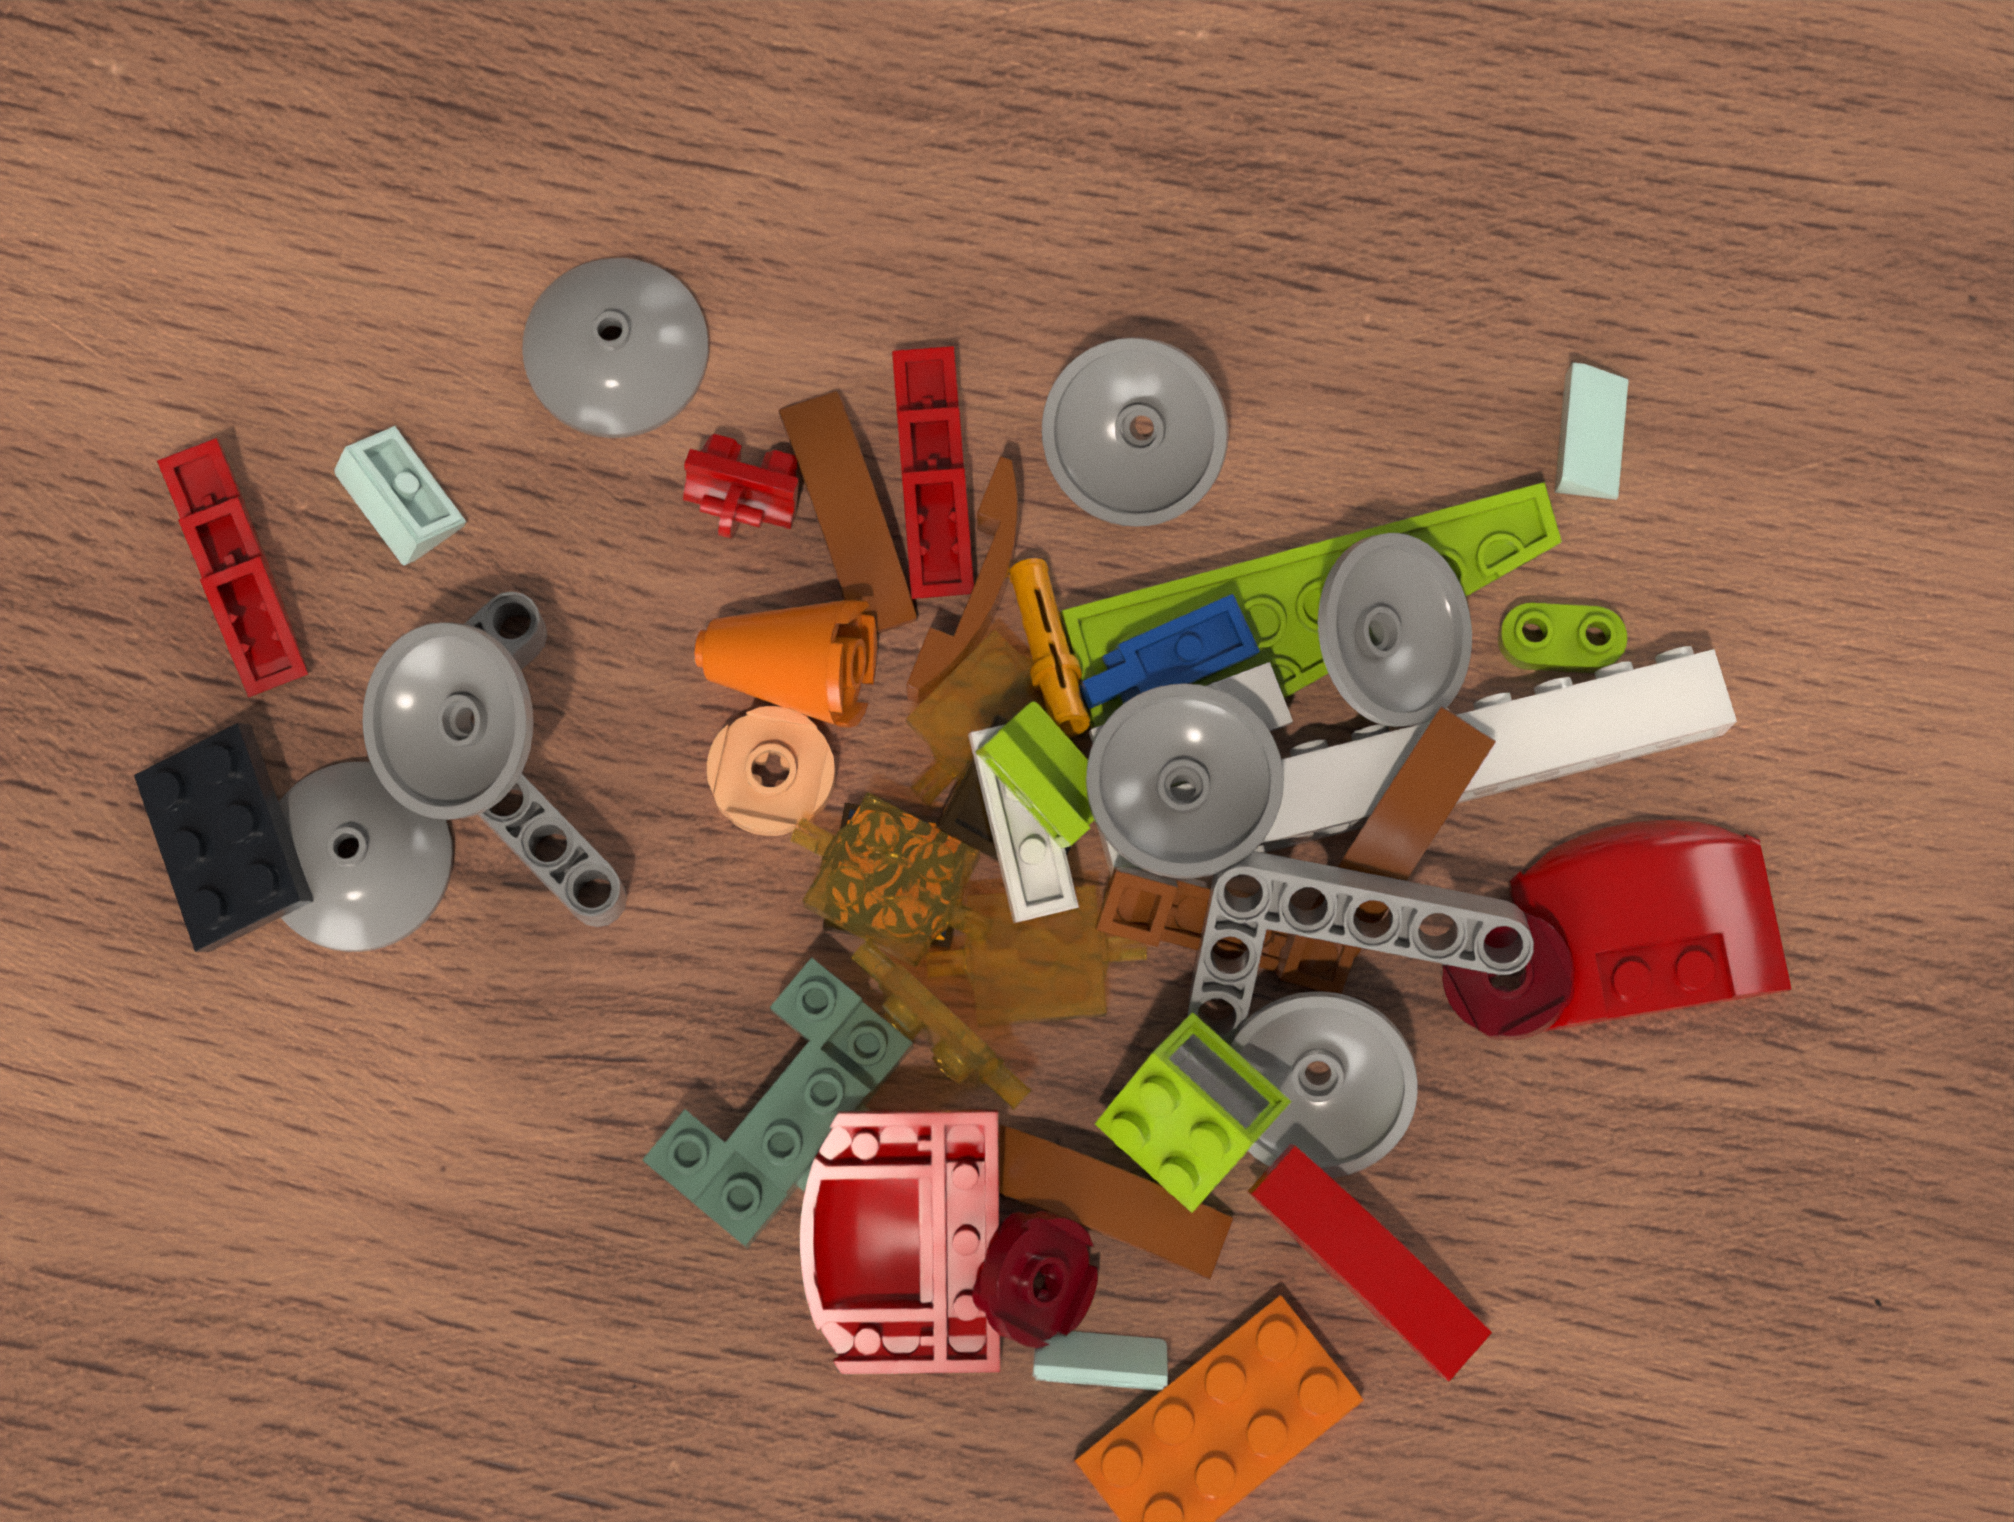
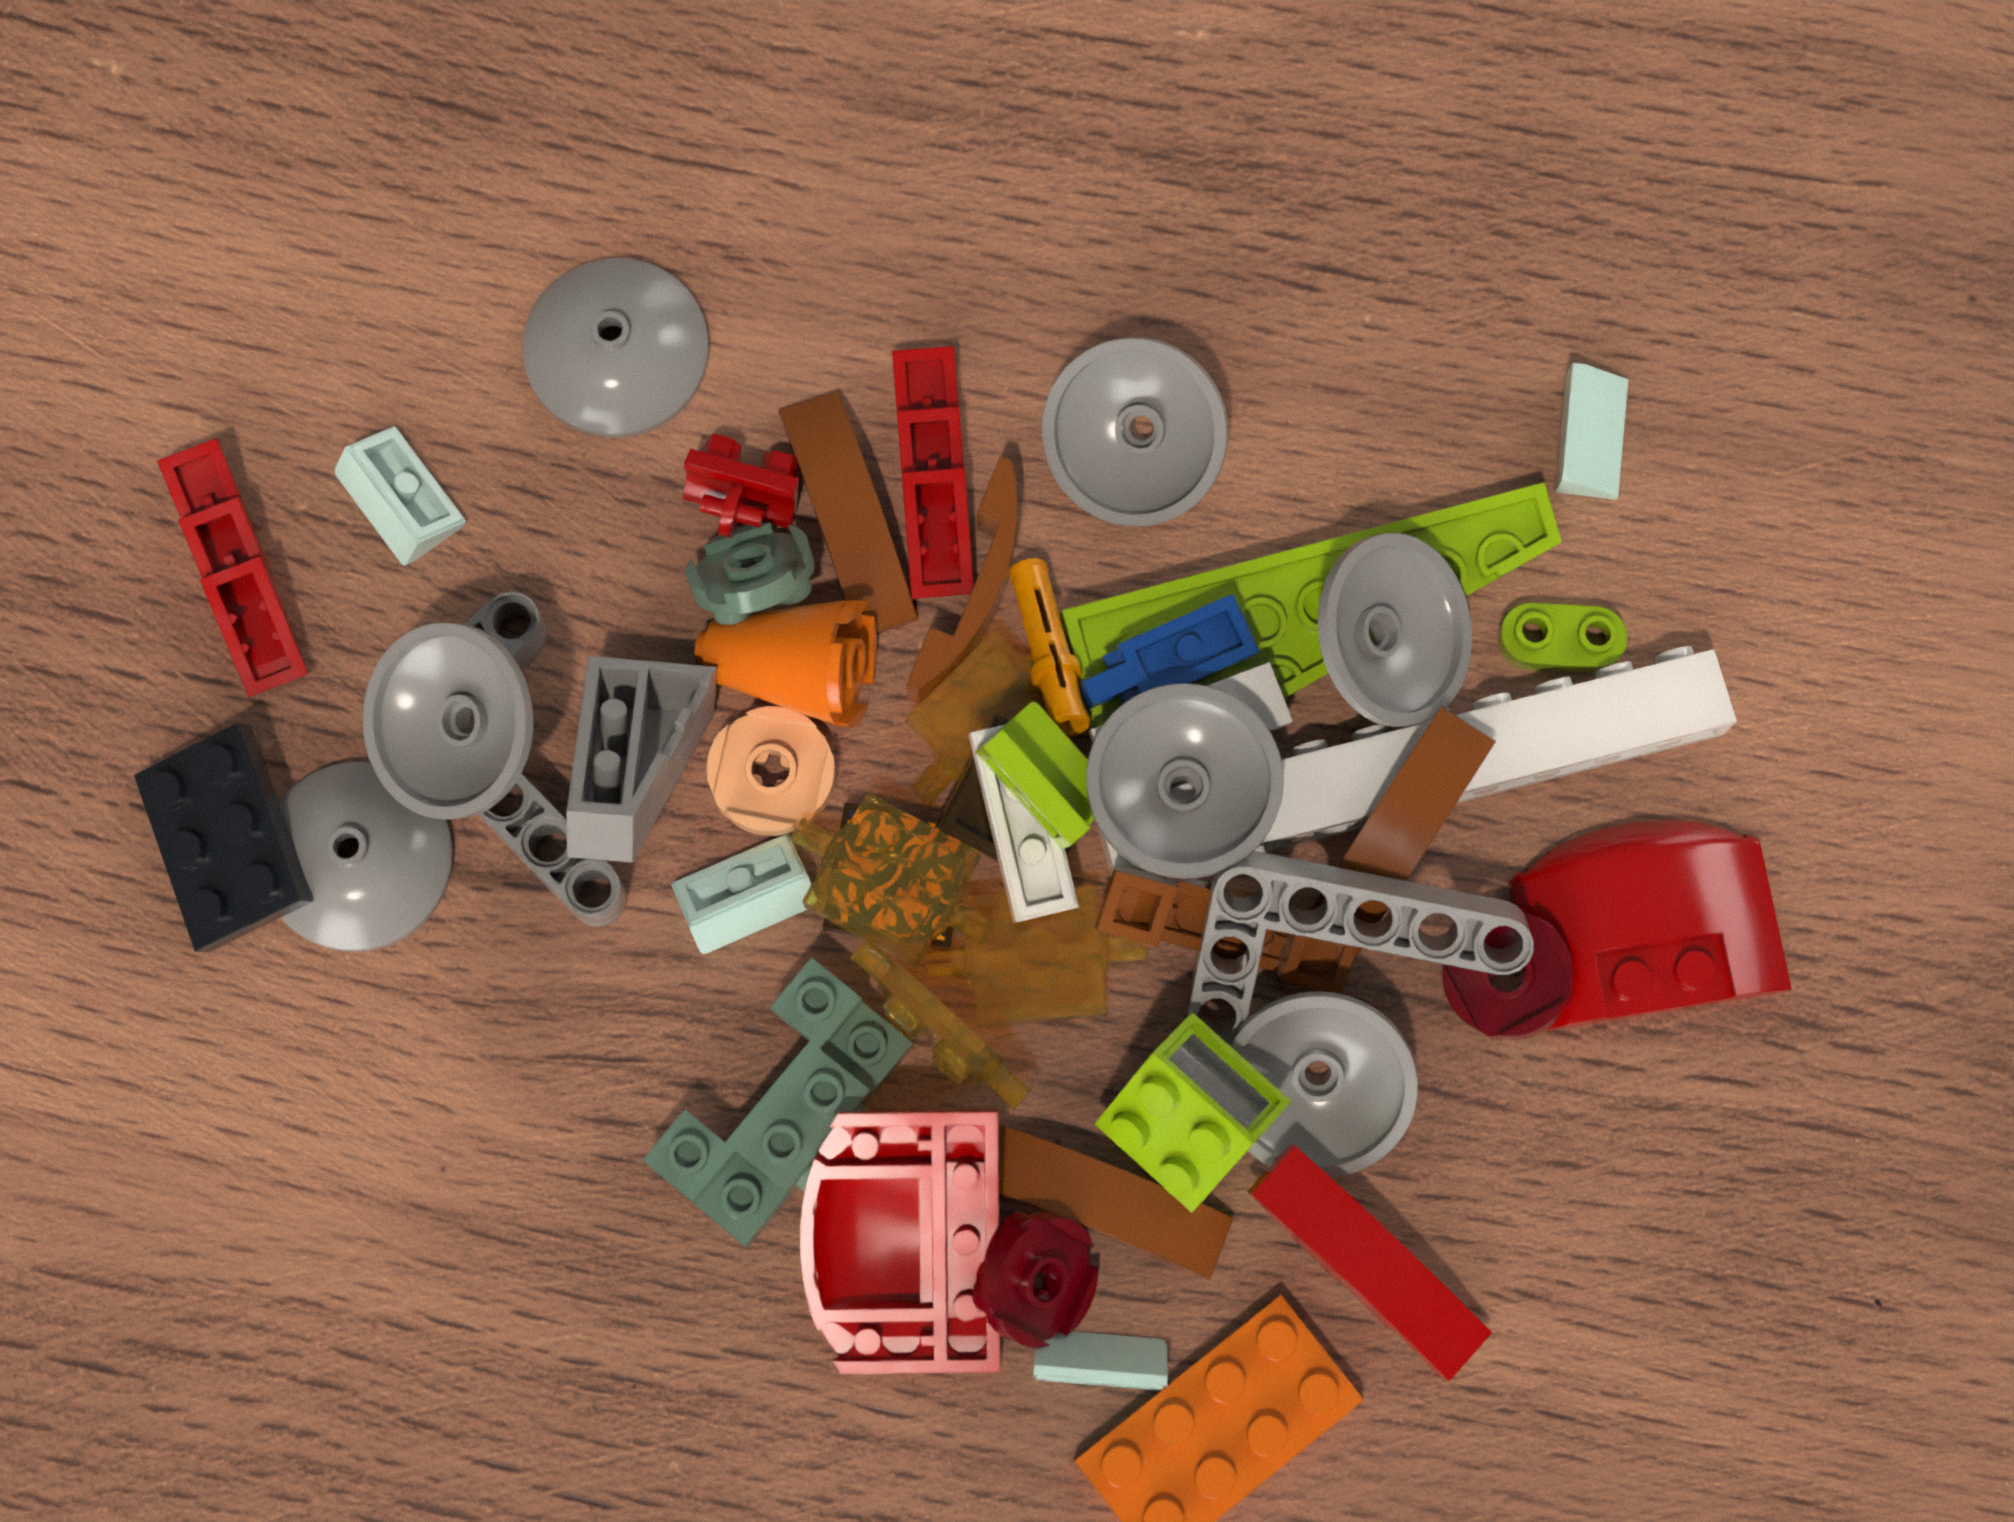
none -> light grey wedge [567,656,717,863]
none -> light aqua slope [670,833,818,954]
none -> sand green plate [685,523,815,625]

